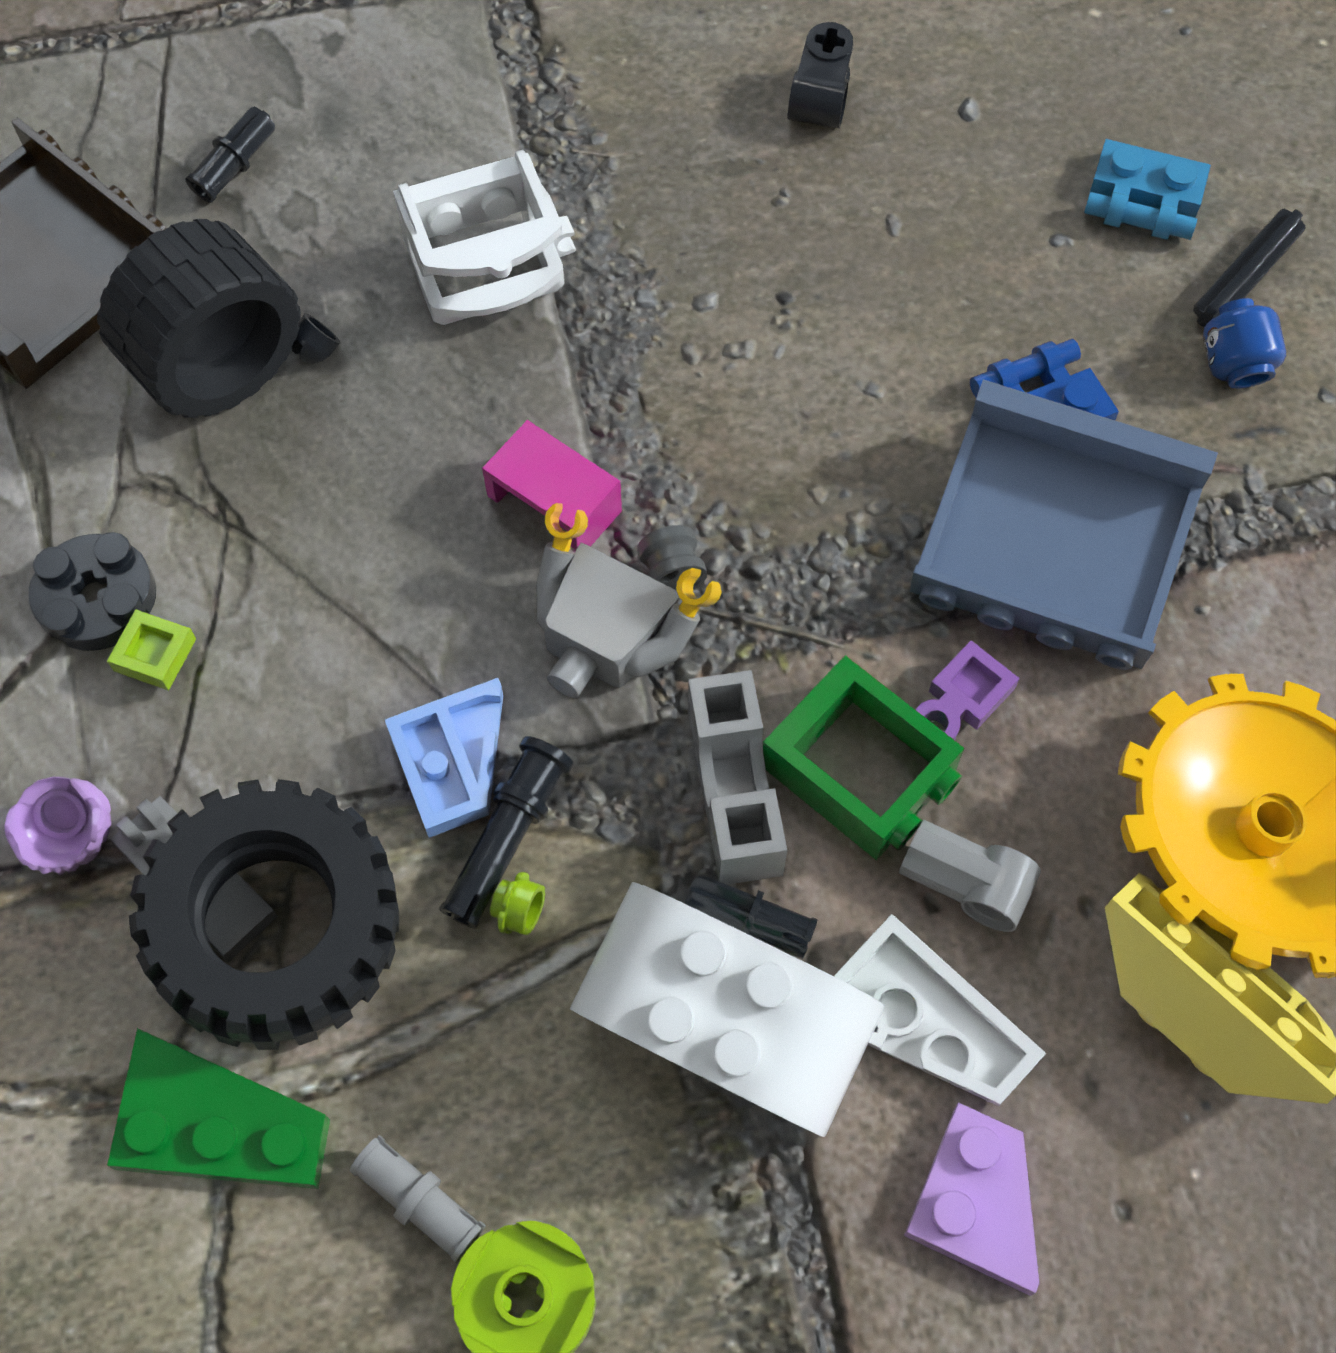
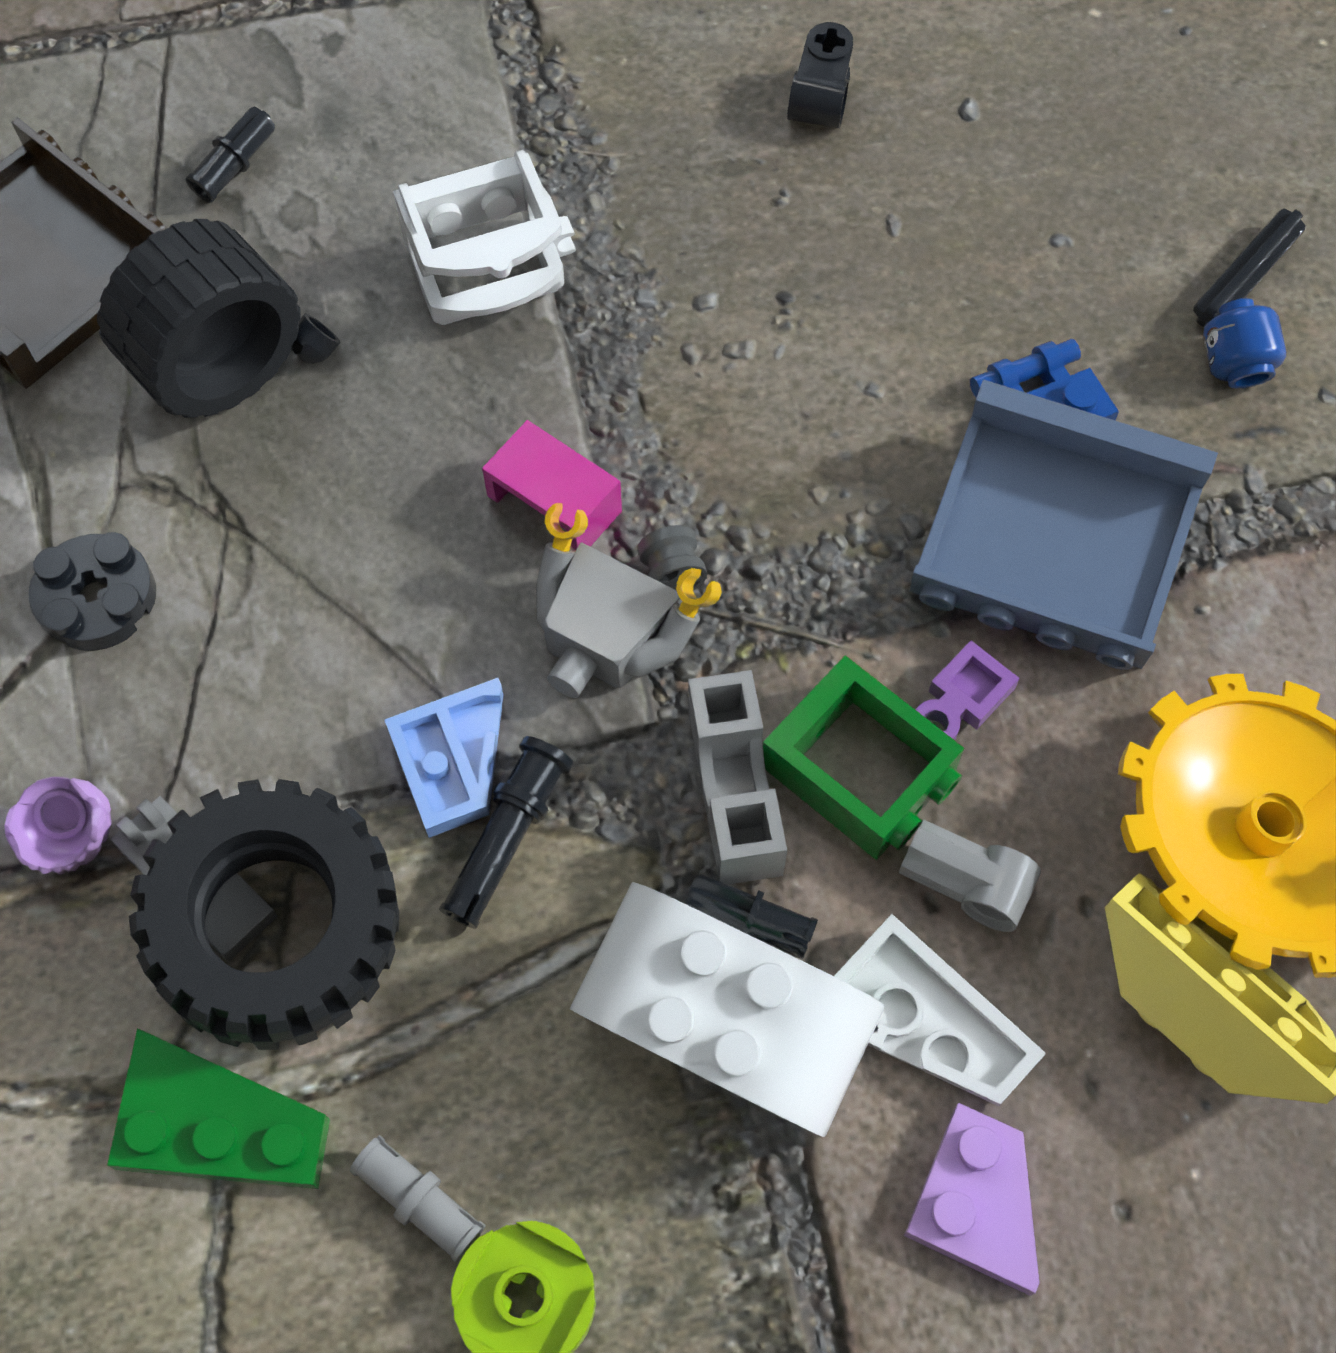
lime plate [107,609,196,691] -> none
lime plate [490,872,545,935] -> none
dark azure plate [1084,139,1211,240] -> none

